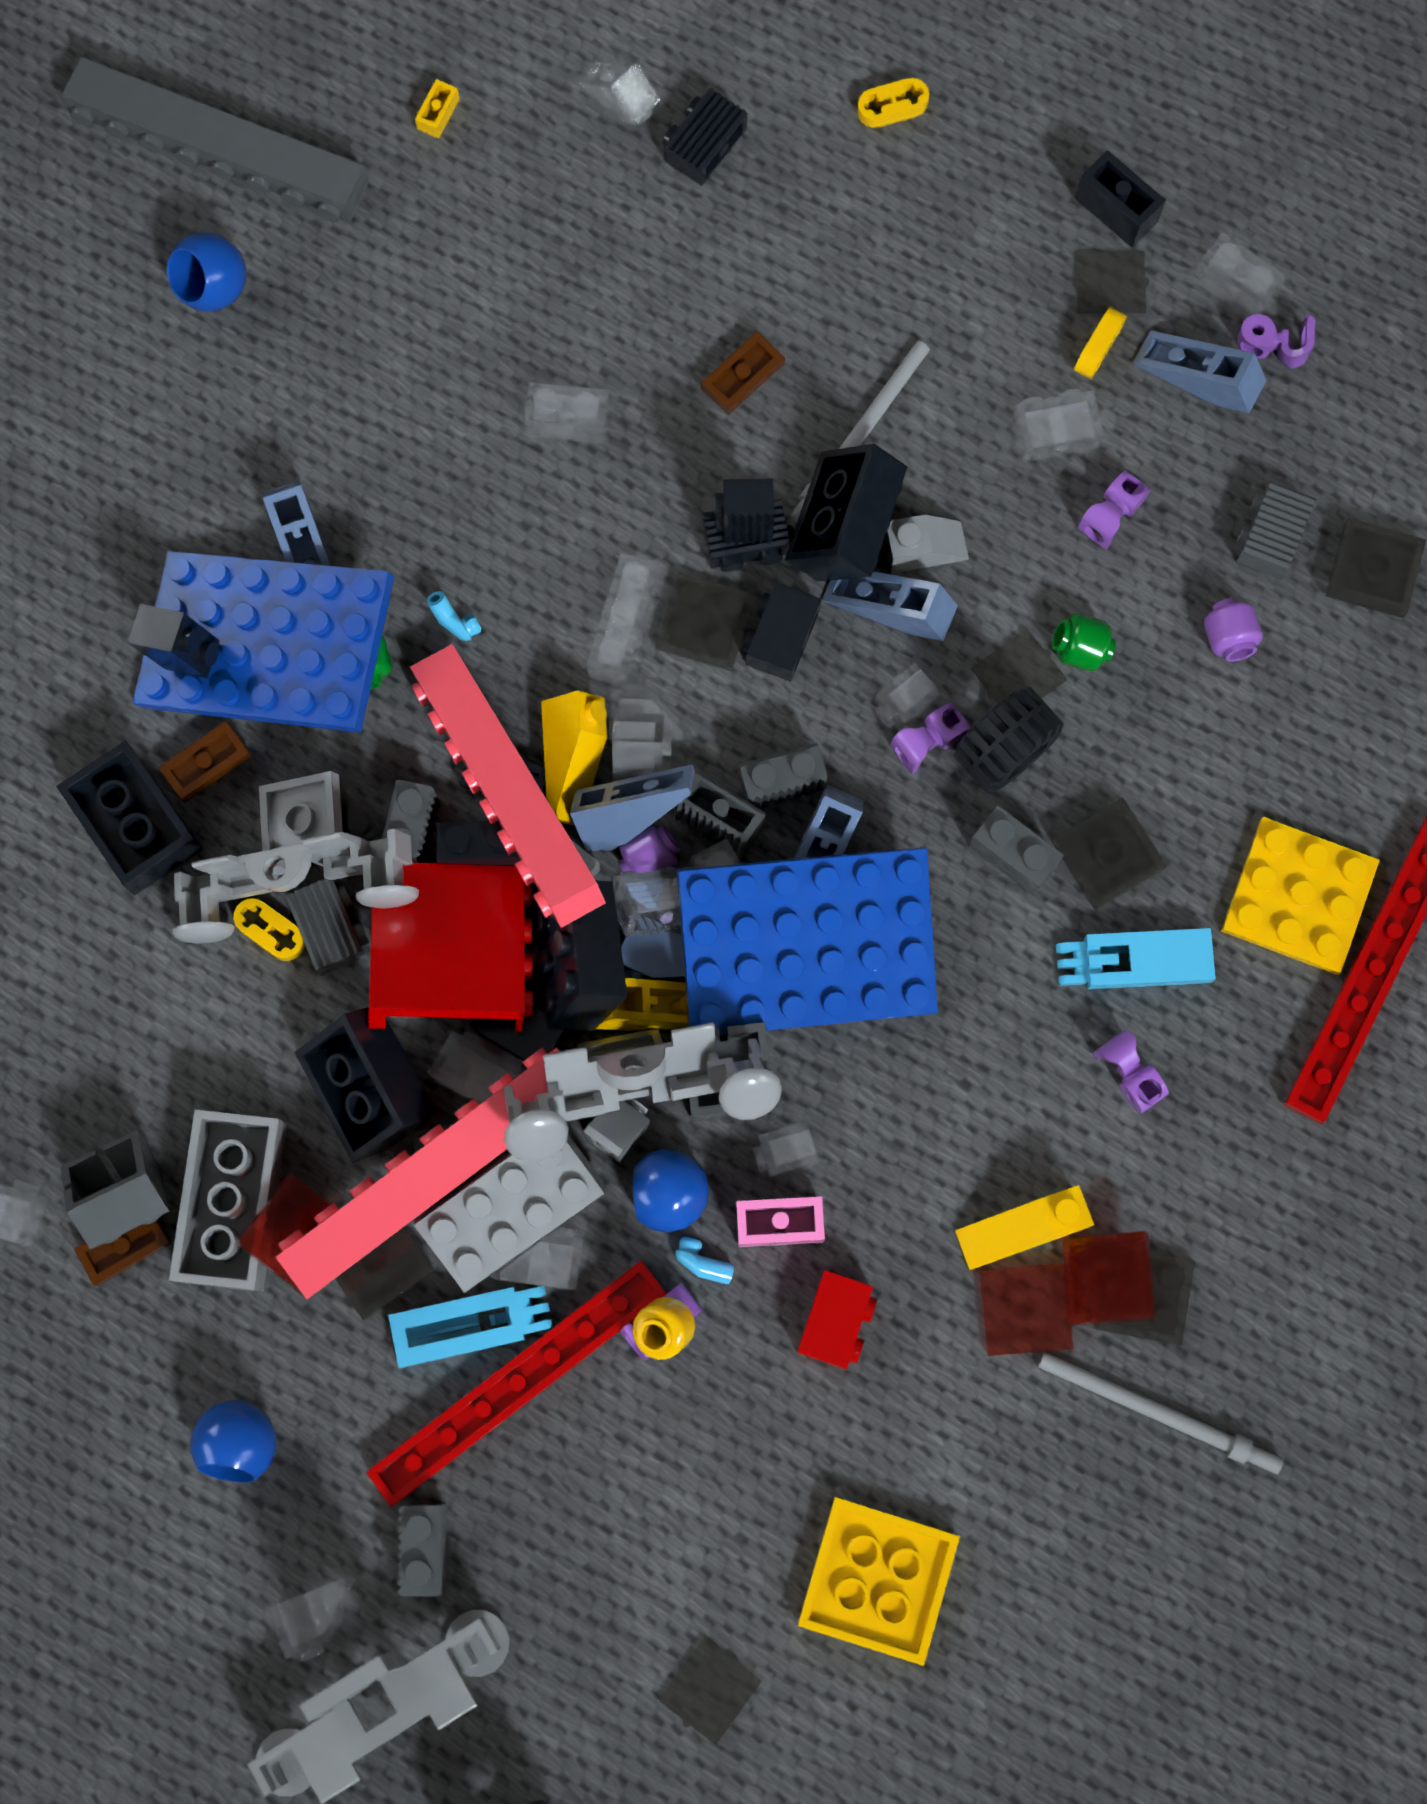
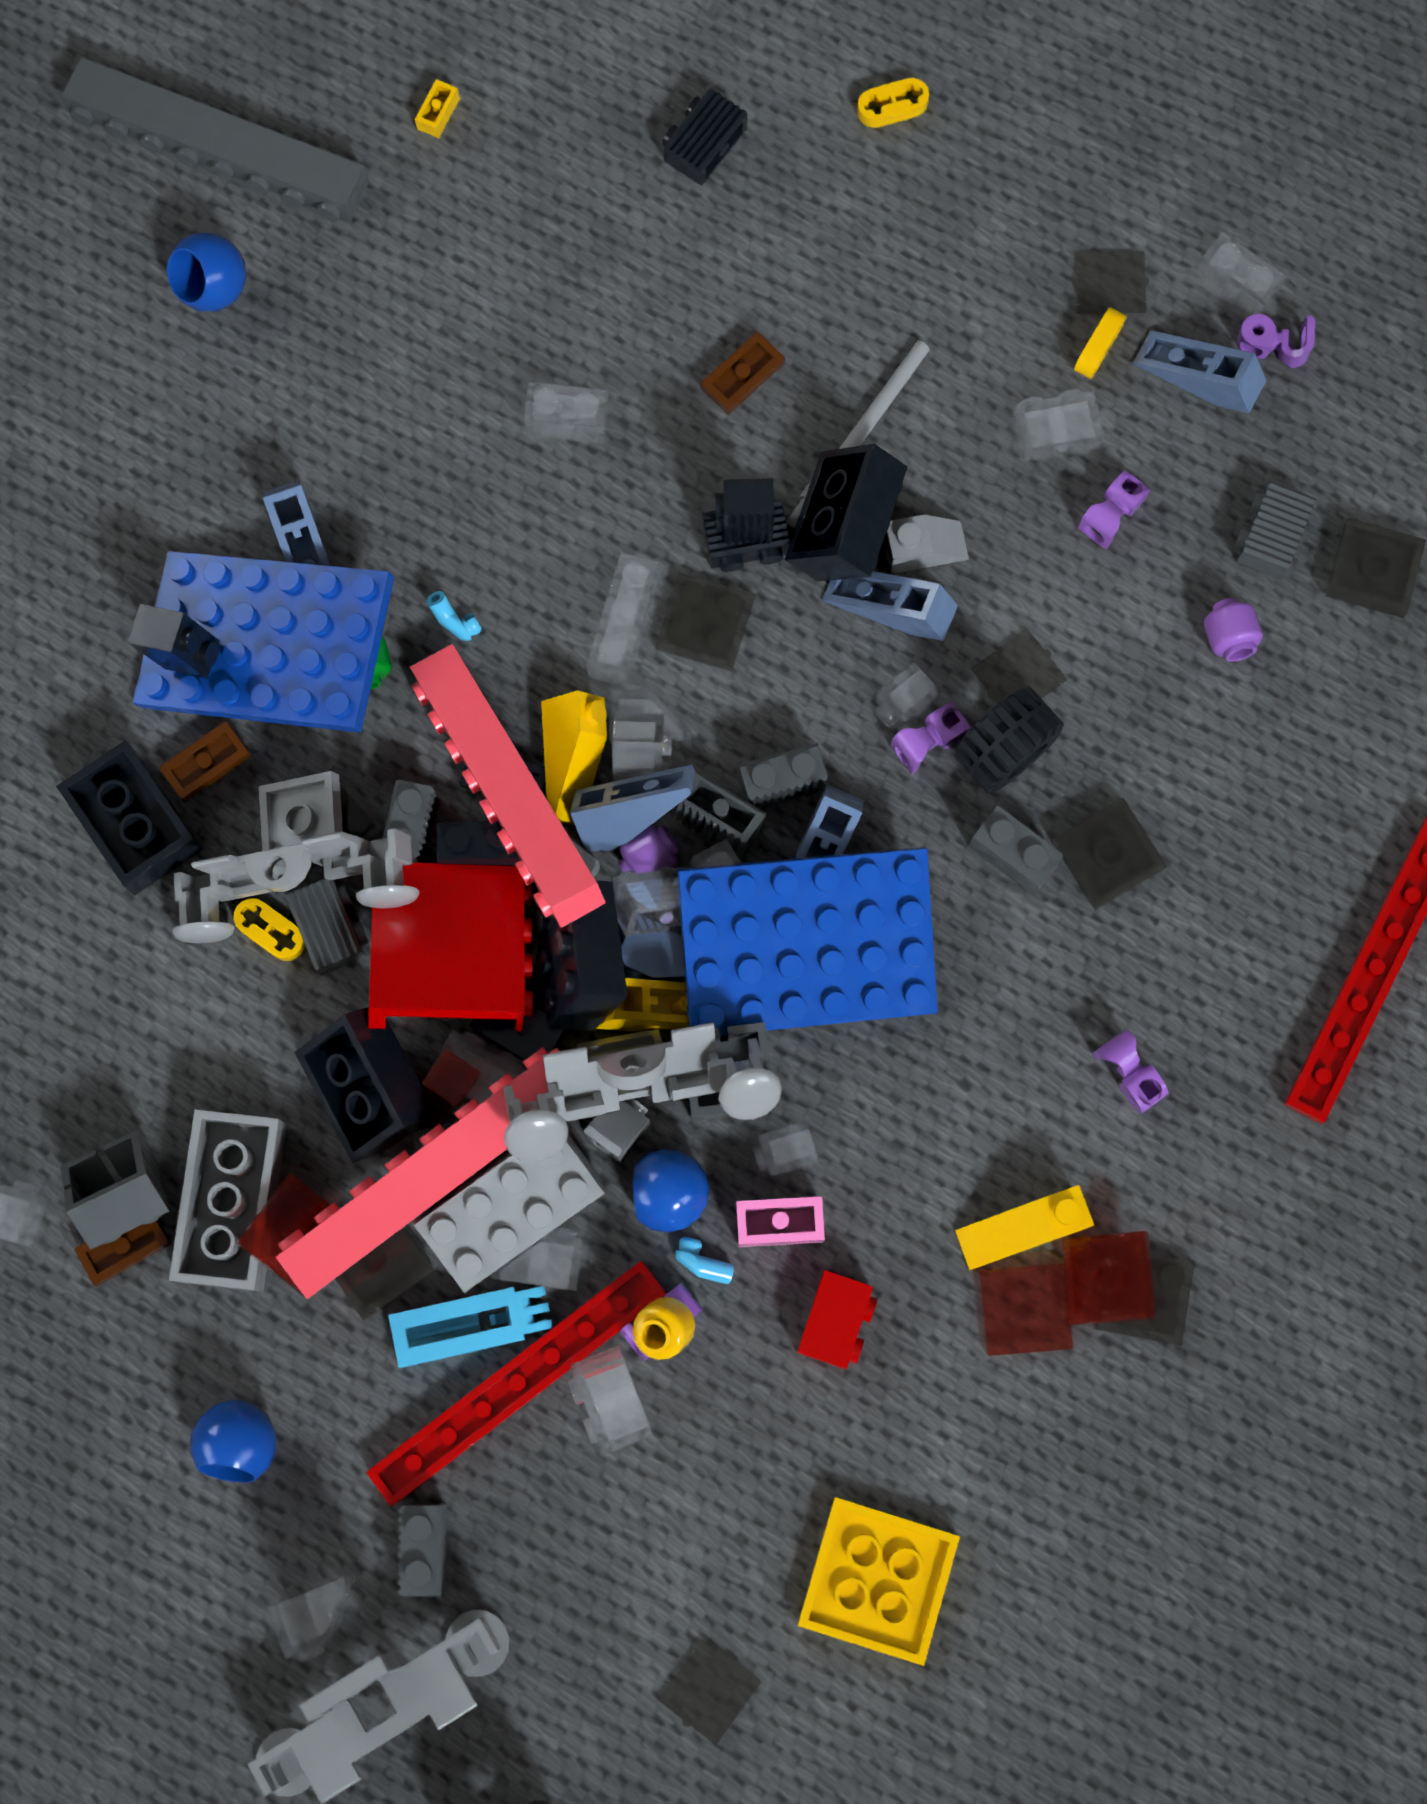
clear slope [573,56,661,126] -> none
black brick [742,582,822,682] -> none
light grey bar [1038,1351,1284,1475] -> none
green head [1052,613,1116,671] -> none
medium azure hinge [1056,928,1216,989] -> none
black brick [1075,150,1166,248] -> none
yellow plate [1221,817,1380,975] -> none
none -> clear red tile [421,1049,482,1109]
none -> clear brick [567,1345,653,1455]

